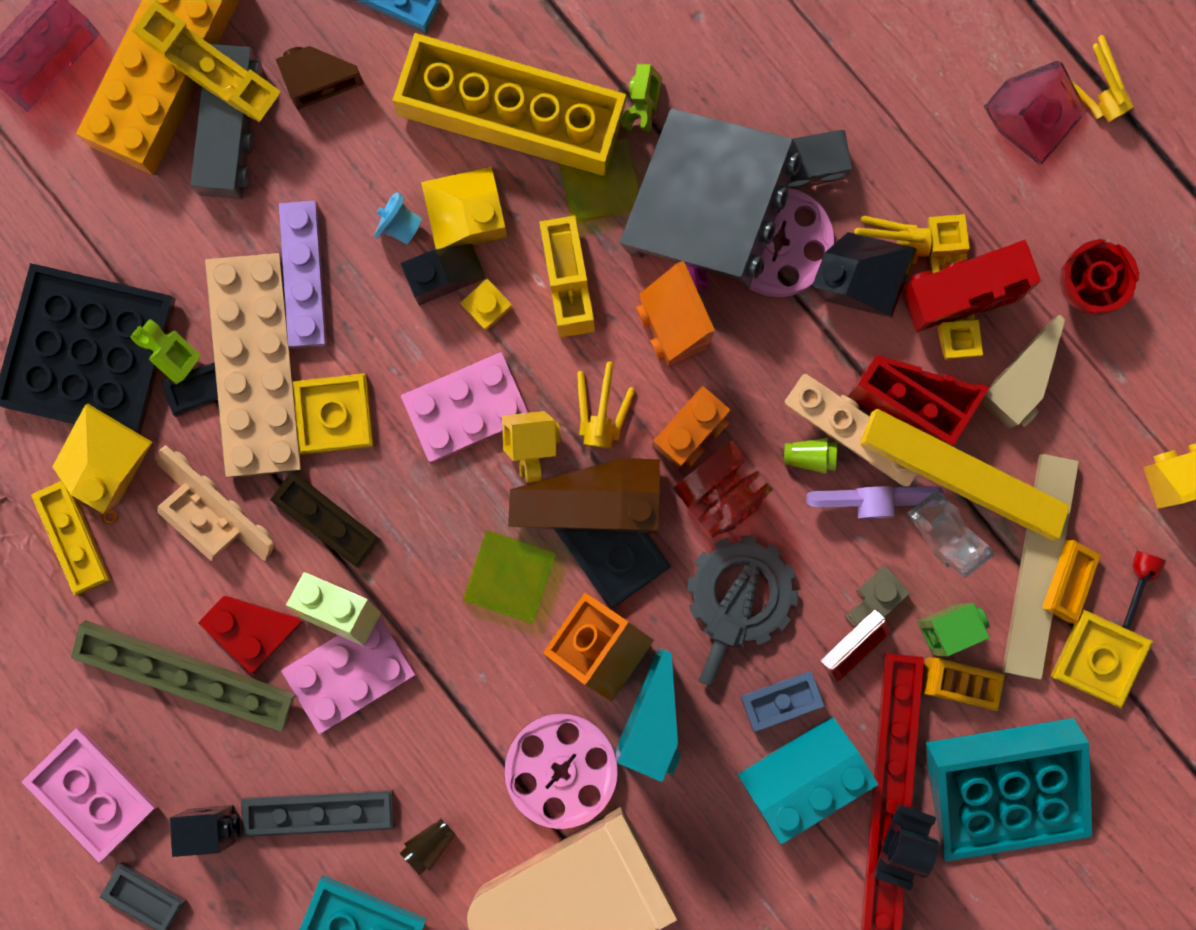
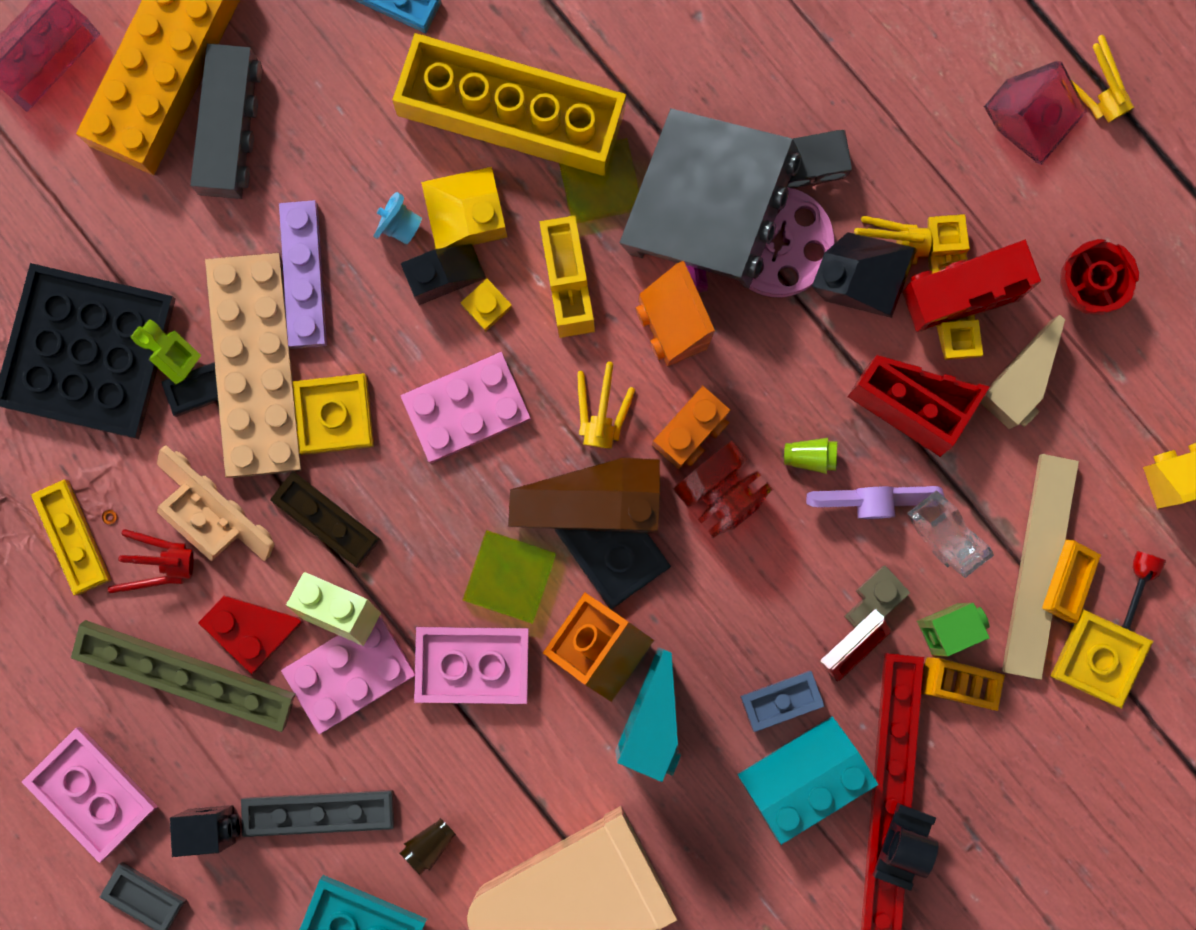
yellow slope [52,404,152,514] -> none
yellow slope [133,0,281,122] -> none
reddish brown slope [276,46,364,110] -> none
yellow brick [502,411,561,482] -> none
bright pink wedge [505,714,617,829] -> none
lime plate [622,64,662,133] -> none
dark grey bar [687,536,798,687] -> none
light nougat bracket [784,374,917,487] -> none
yellow tile [860,409,1070,541] -> none
teal slope [926,718,1092,862] -> none
none -> red plant [107,529,194,593]
none -> bright pink plate [414,627,529,704]

